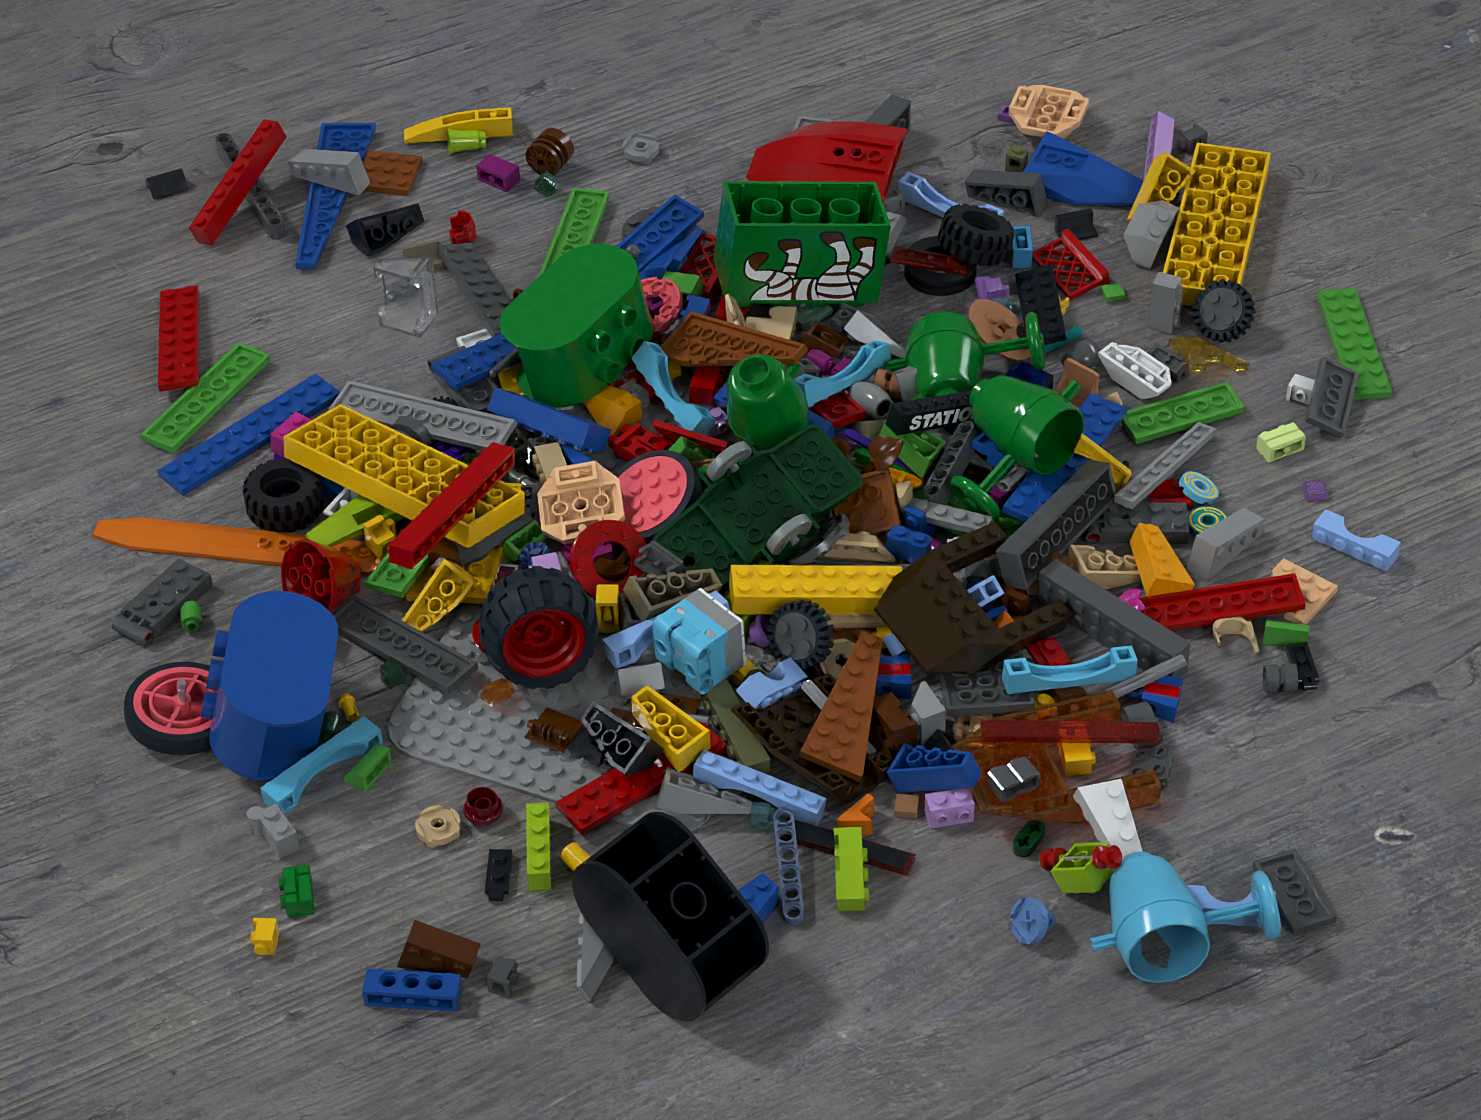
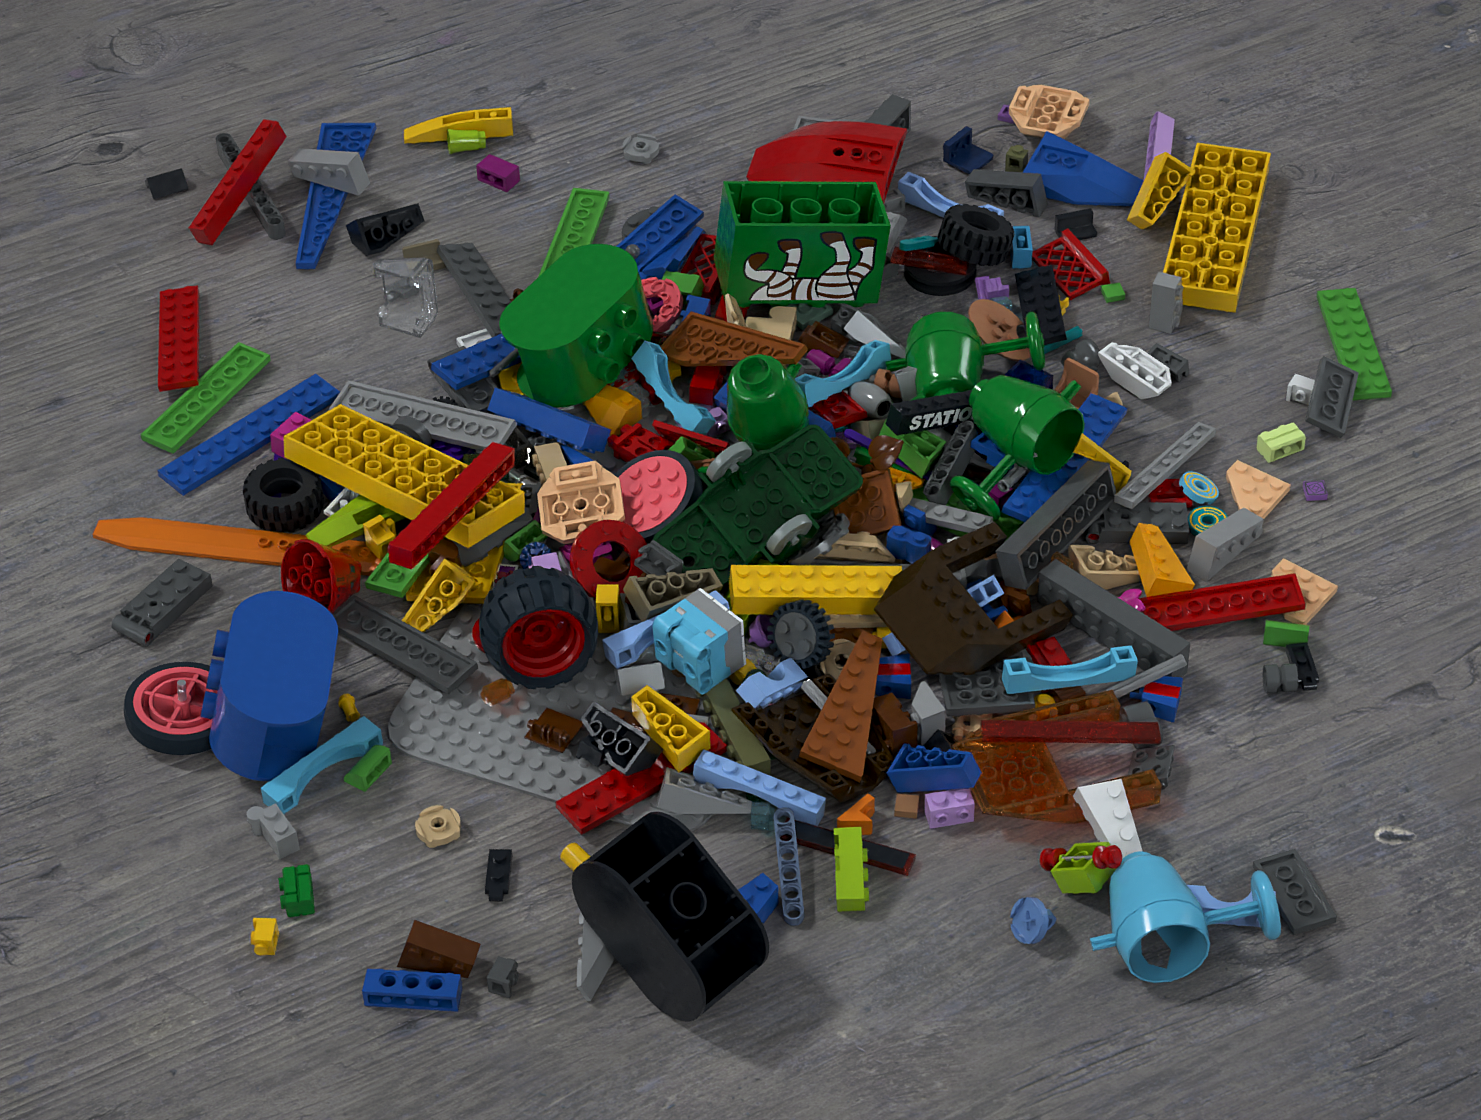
bright green brick [180,601,203,632] -> none
clear green brick [318,711,342,743] -> none
dark orange plate [363,151,423,196] -> none
clear green plate [380,658,408,689] -> none
red hair [449,210,477,244] -> none
dark red piece [463,787,504,826] -> none
reddish brown wheel [525,128,574,177] -> none
lime arch [526,802,552,891] -> none
clear green plate [533,171,557,197] -> none
dark grey brick [987,757,1041,802] -> none
dark green beam [1013,820,1045,857] -> none
yellow brick [1057,726,1096,777] -> none
bright green plate [1120,382,1245,444] -> none
light grey wedge [1123,200,1180,270] -> none
clear yellow wing [1168,336,1250,371] -> none
dark grey brick [1178,123,1208,155] -> none
wheel [1192,279,1256,343] -> none
tan helmet [1212,617,1260,654] -> none
light blue arch [1312,509,1401,572] -> none
none -> teal piece [899,236,939,251]
none -> dark blue bracket [943,126,994,174]
none -> light nougat plate [1226,460,1291,519]

